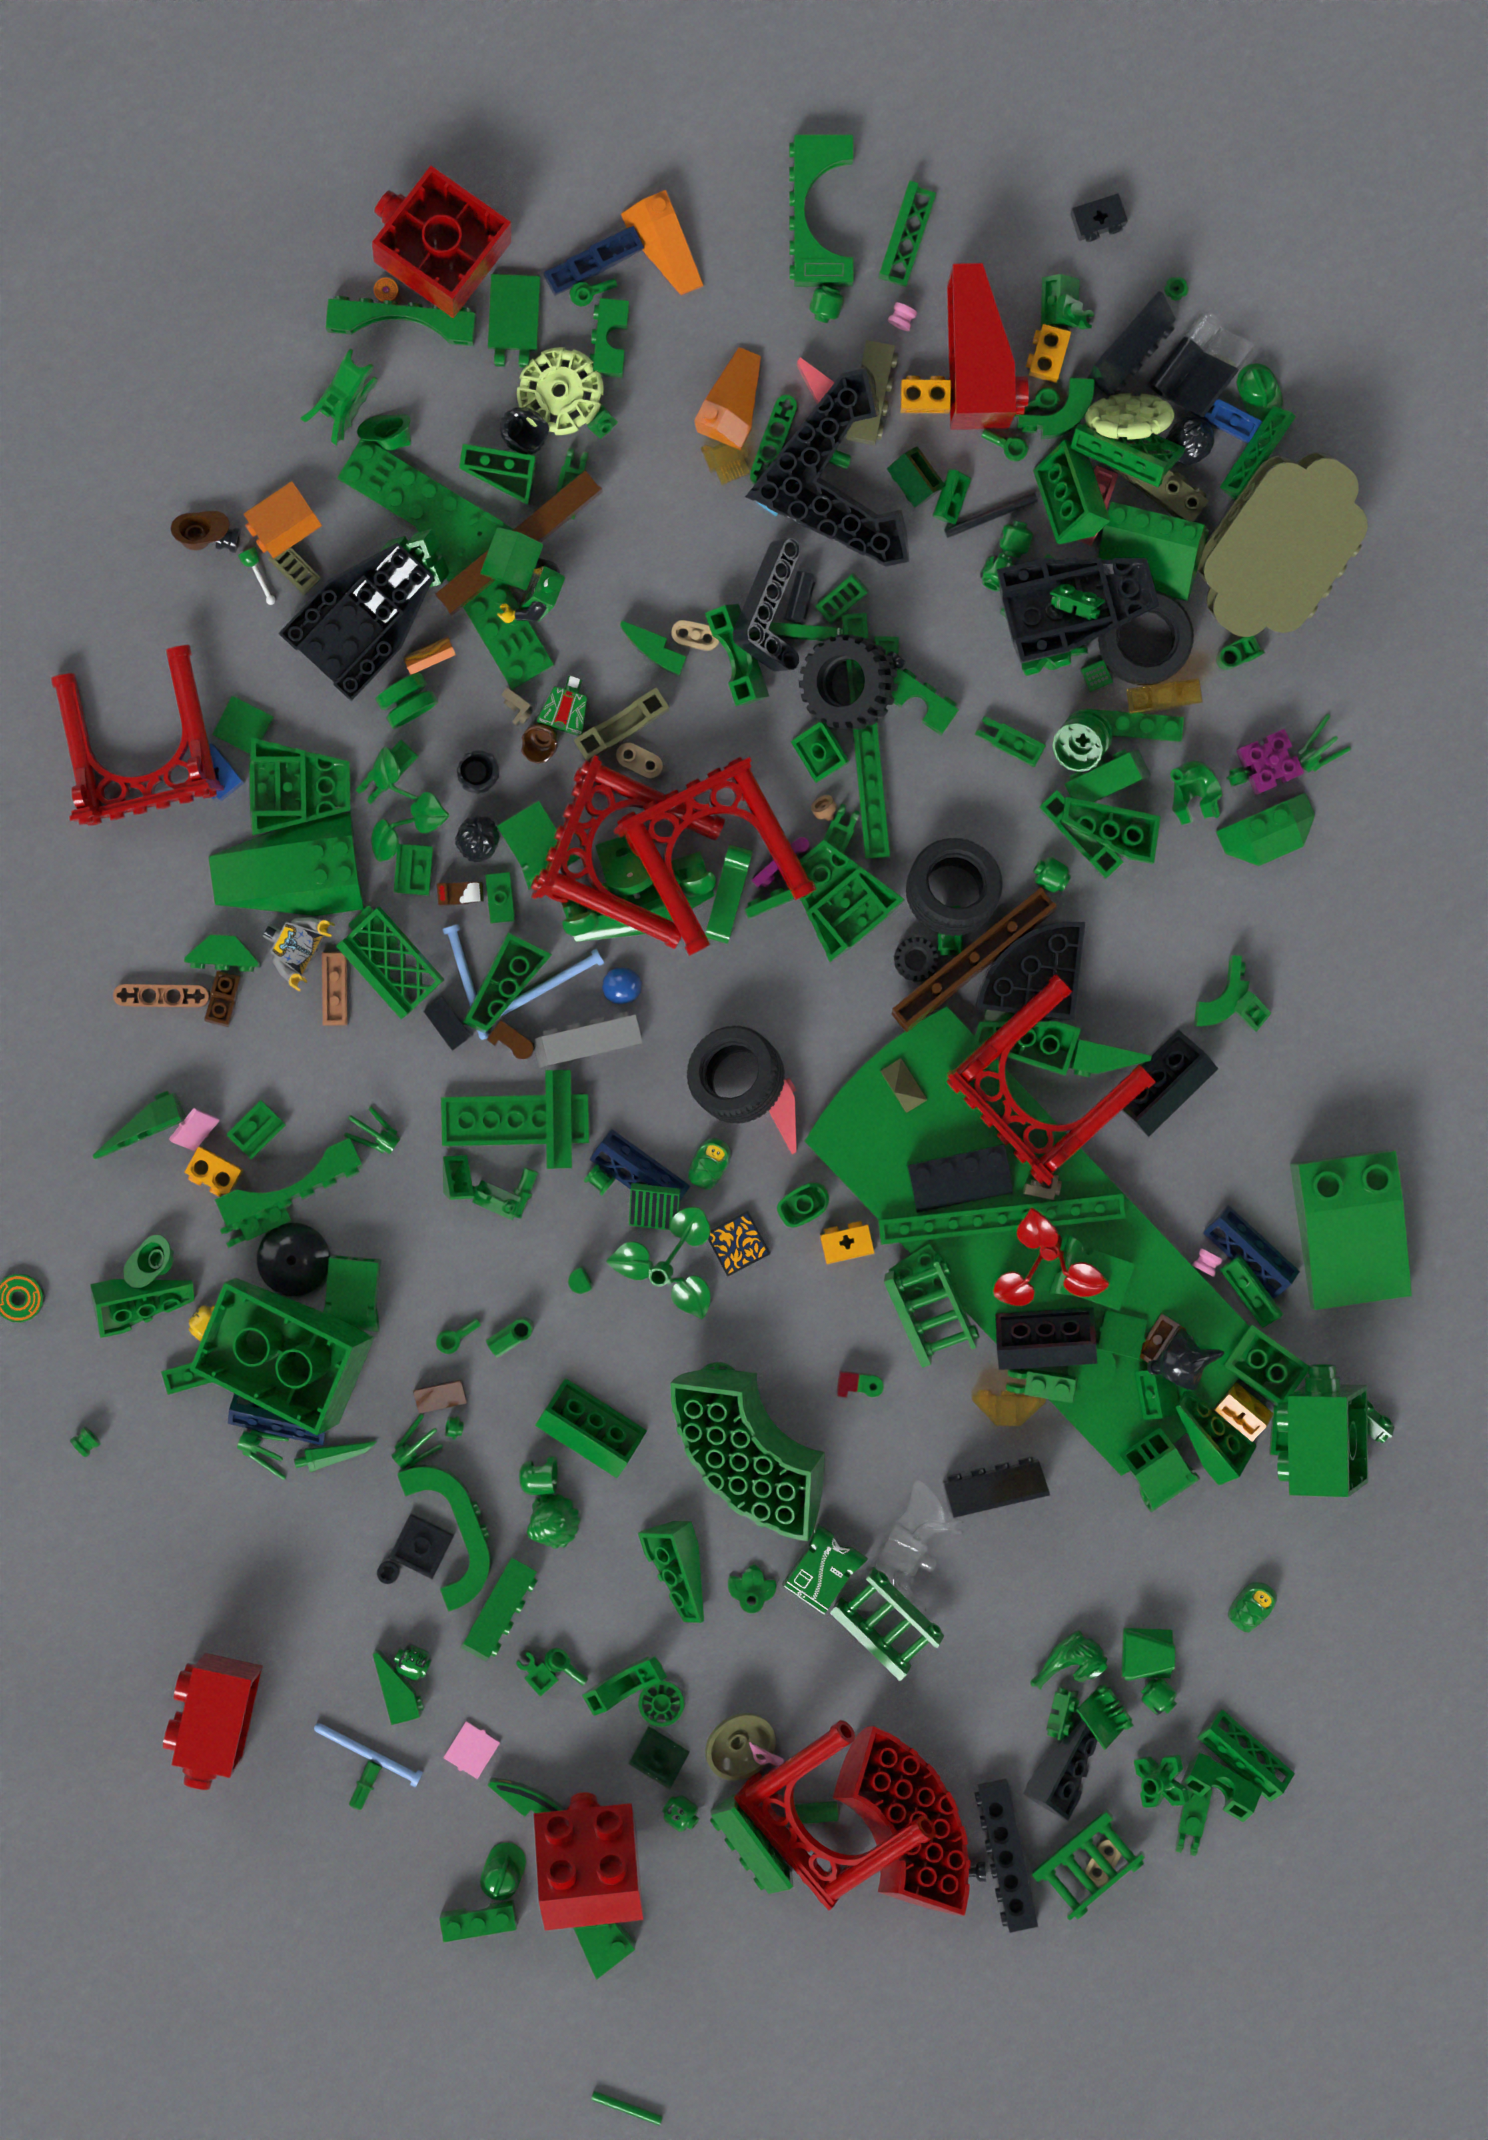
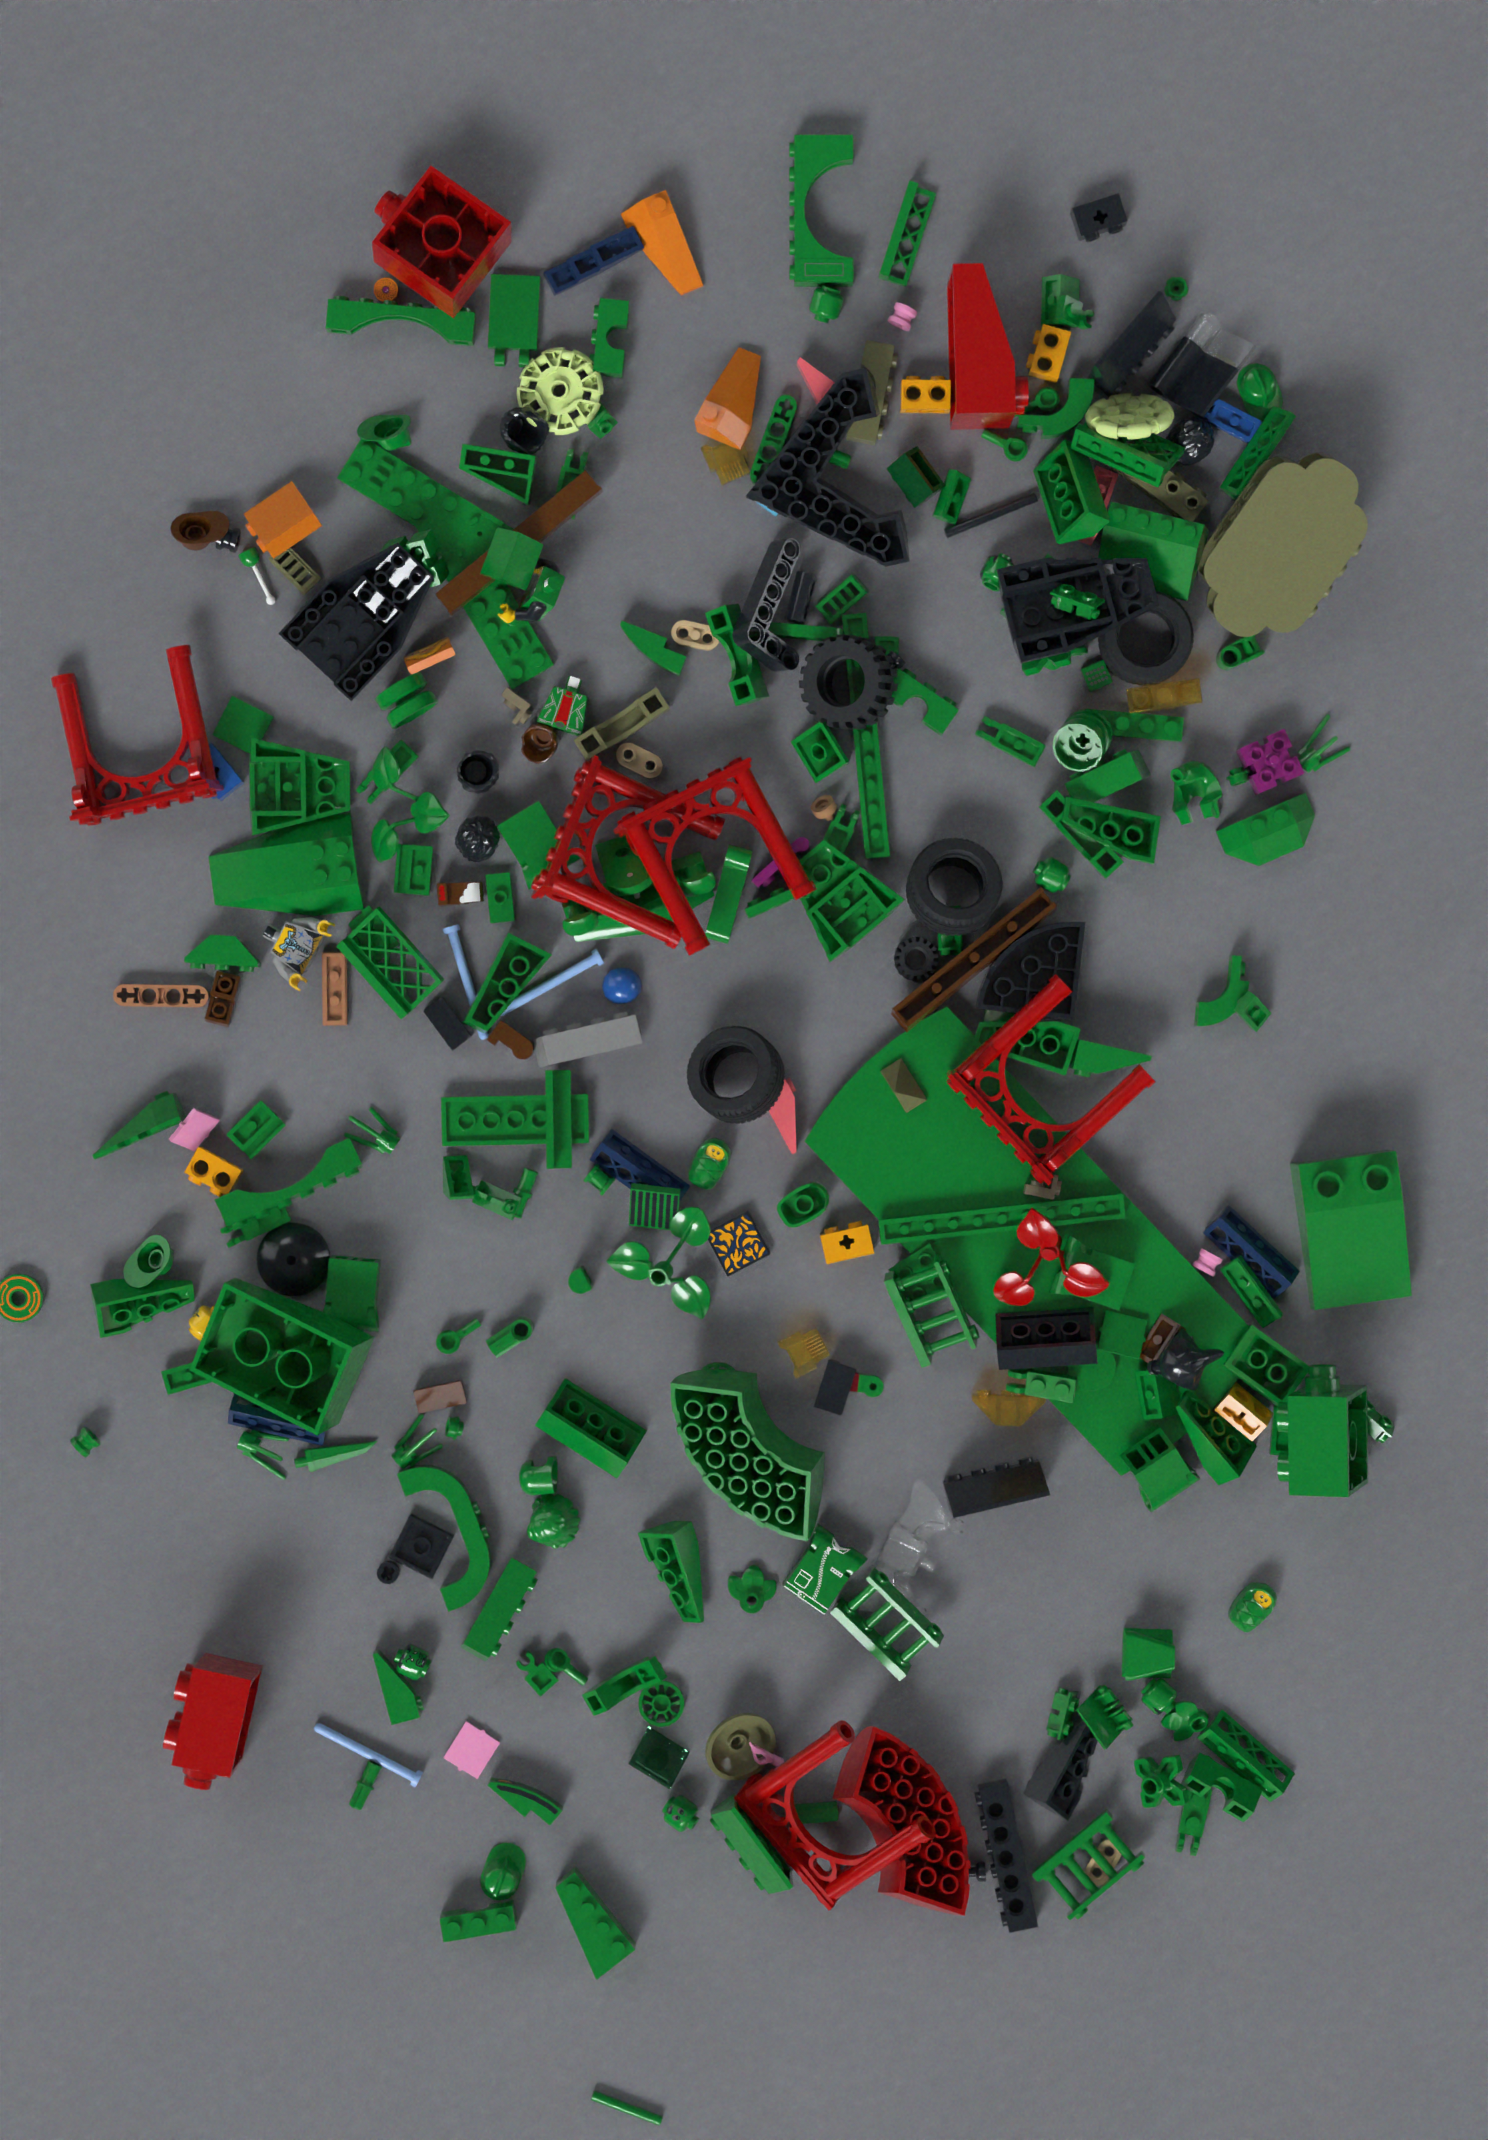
green animal [300,348,378,446] -> none
red brick [534,1792,644,1931] -> none
green plate [569,278,617,307] -> none
black slope [906,1144,1013,1213] -> none
green head [998,520,1034,558] -> none
green hair [1030,1630,1108,1690] -> none
black slope [1121,1029,1218,1137] -> none
none -> clear yellow piece [777,1328,830,1379]
none -> black panel [814,1359,856,1415]
none -> green plate [1161,1701,1209,1741]

